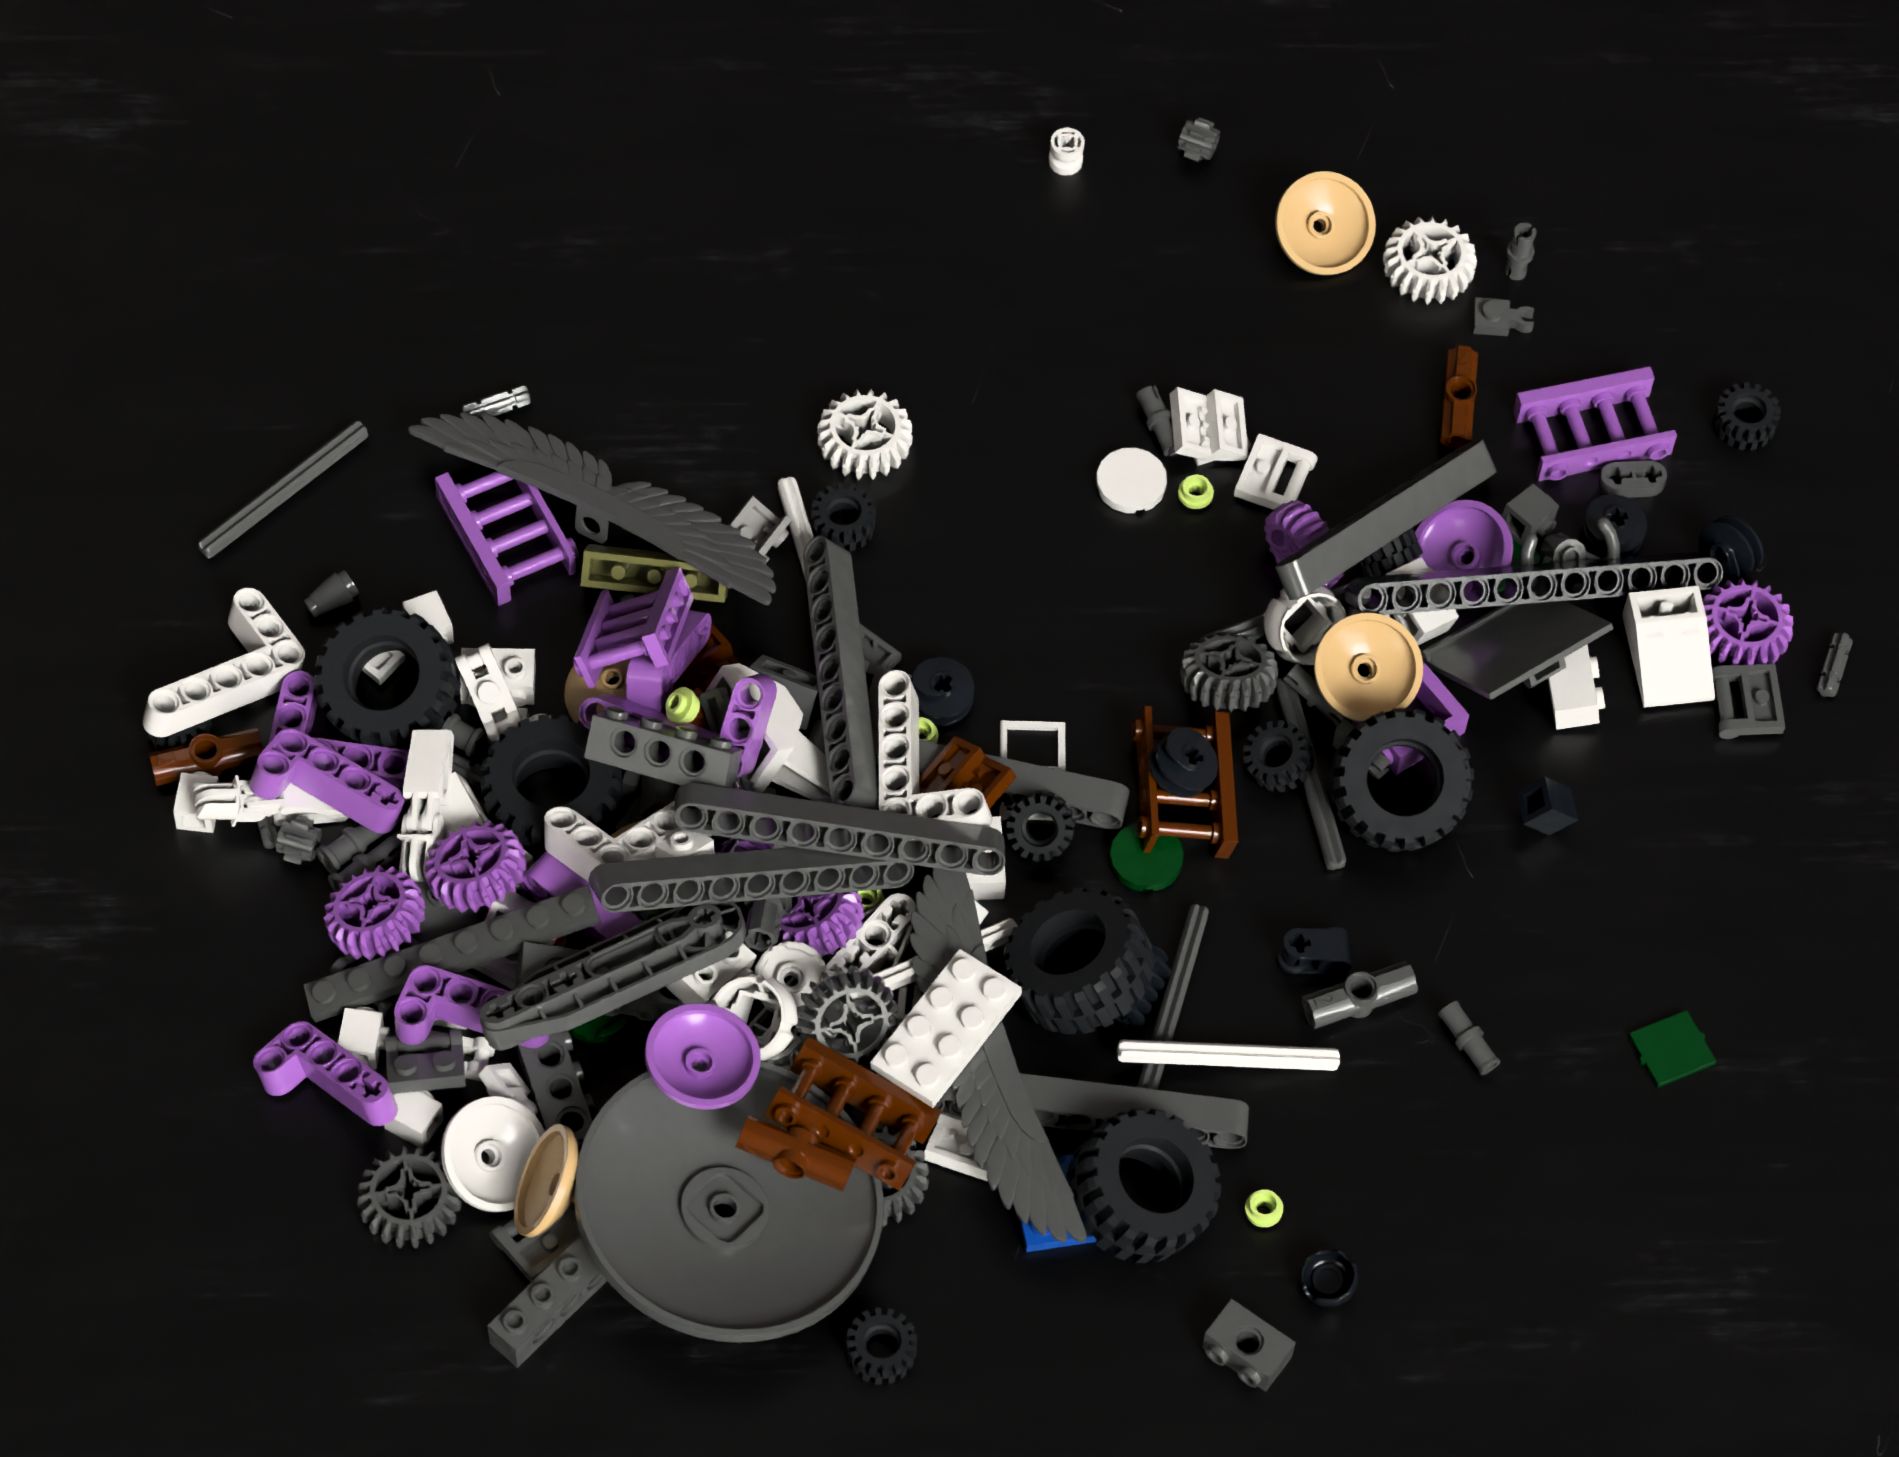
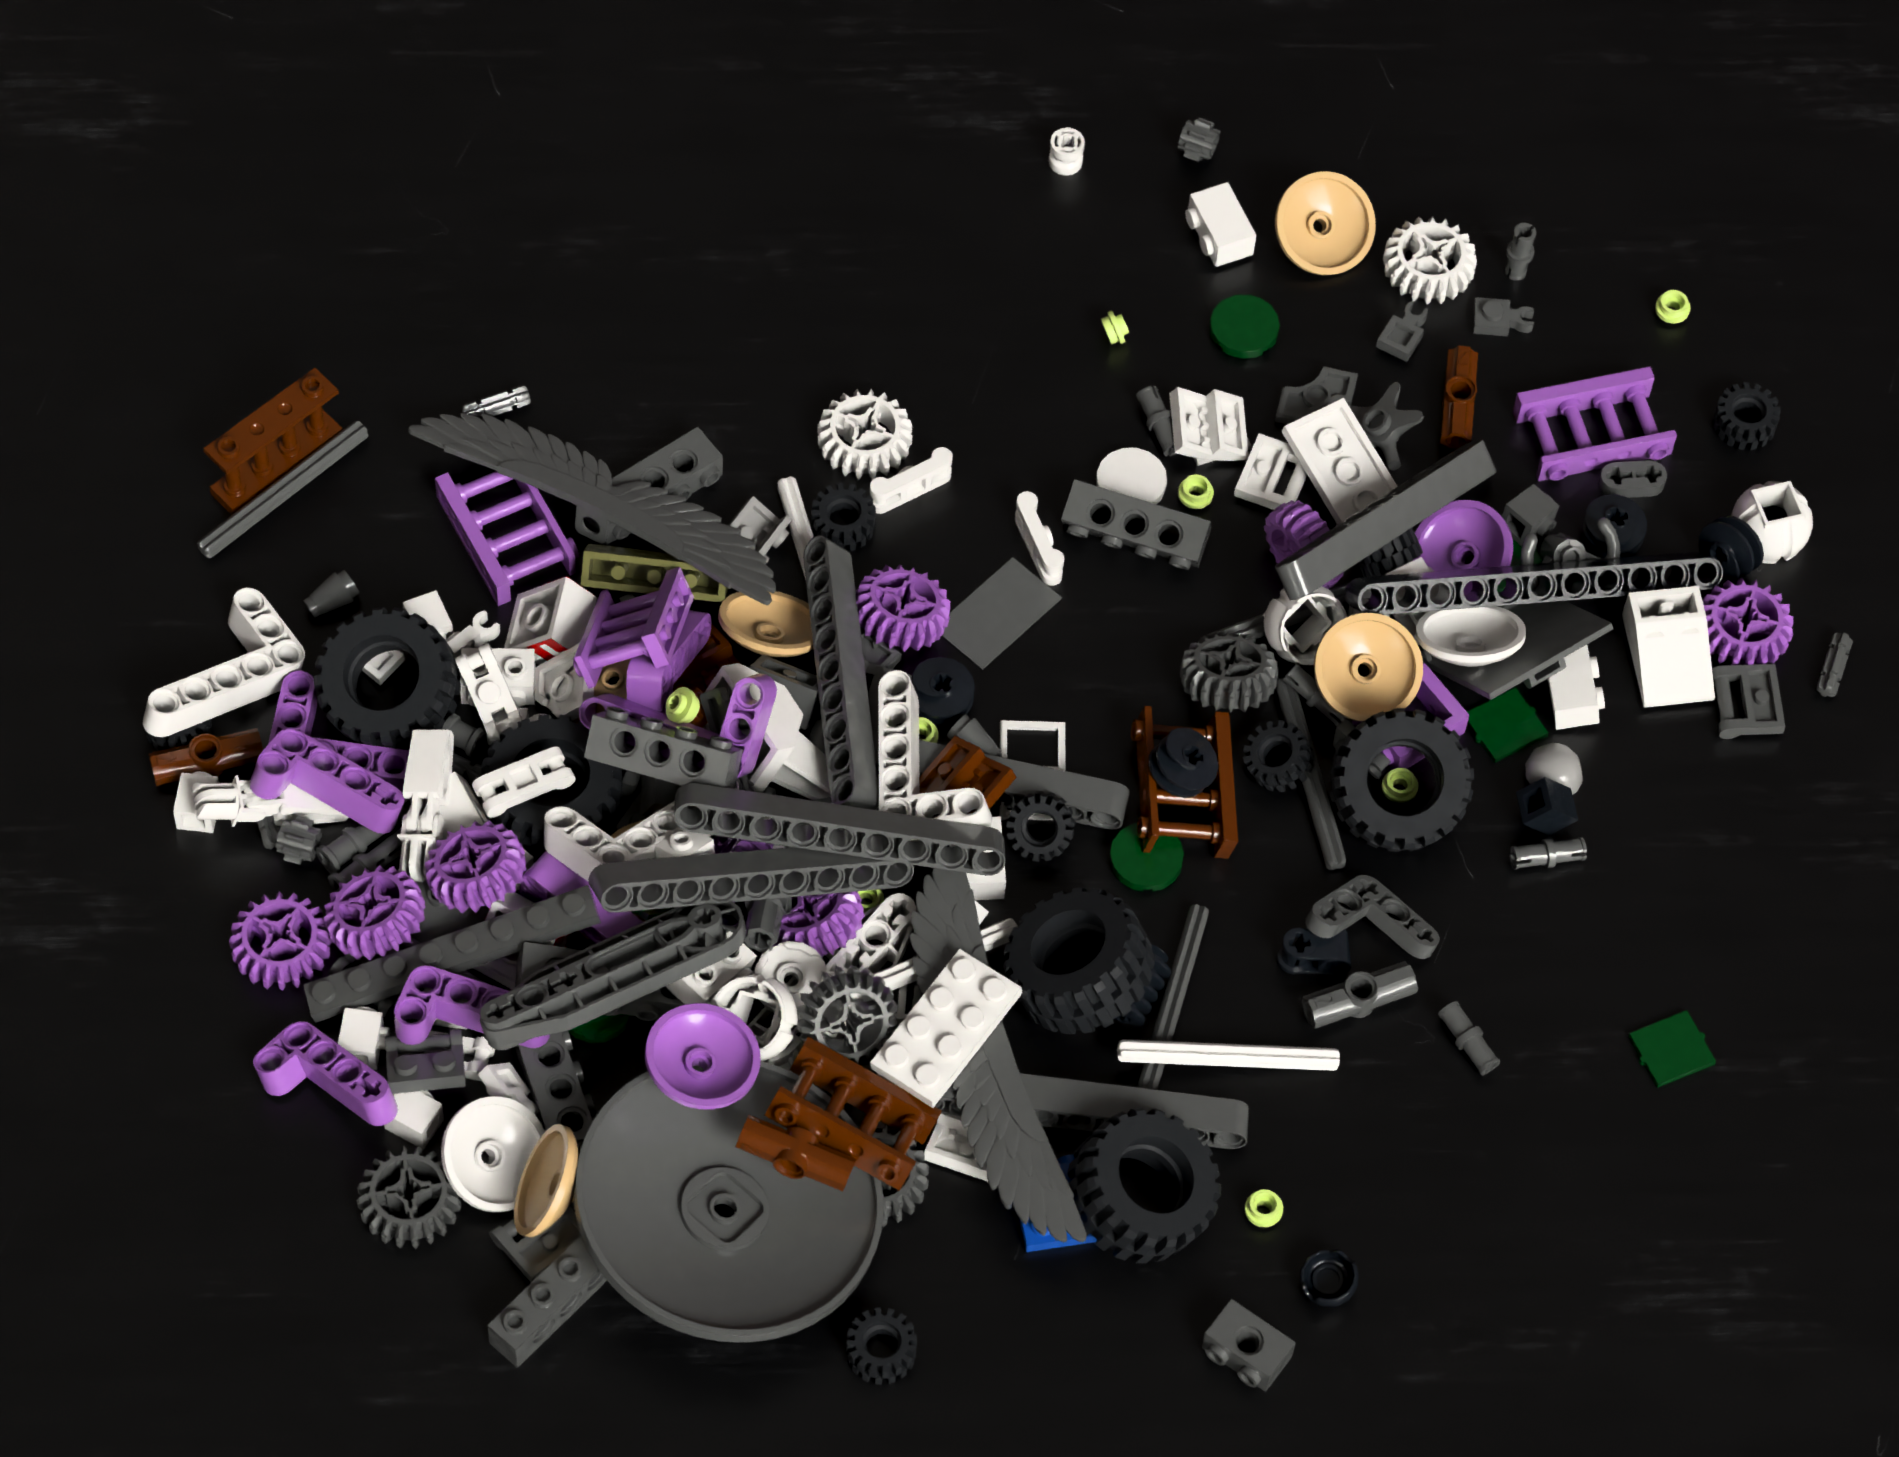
none -> reddish brown fence [203,368,343,515]
none -> medium lavender gear [229,891,332,991]
none -> white plate [446,610,500,658]
none -> white plate [472,746,576,818]
none -> white slope [504,576,597,664]
none -> white plate [534,643,594,721]
none -> dark grey brick [584,427,723,545]
none -> tan dish [718,591,814,657]
none -> medium lavender gear [856,564,951,652]
none -> white plate [870,447,953,514]
none -> dark grey sticker [942,557,1062,670]
none -> dark grey cone [947,714,1002,757]
none -> white plate [1015,491,1064,586]
none -> dark grey brick [1061,479,1212,570]
none -> yellowish green plate [1101,310,1129,345]
none -> white brick [1185,182,1256,267]
none -> dark green tile [1209,294,1280,359]
none -> dark grey tile [1275,366,1358,425]
none -> white plate [1281,398,1398,525]
none -> dark grey beam [1305,875,1440,959]
none -> dark grey animal [1349,382,1424,470]
none -> dark grey plate [1376,301,1428,362]
none -> yellowish green plate [1381,768,1418,803]
none -> white dish [1416,606,1526,667]
none -> dark green piece [1467,687,1548,763]
none -> dark grey pin [1509,837,1587,870]
none -> light grey hair [1525,743,1583,795]
none -> yellowish green plate [1655,290,1690,324]
none -> white piece [1731,481,1813,564]

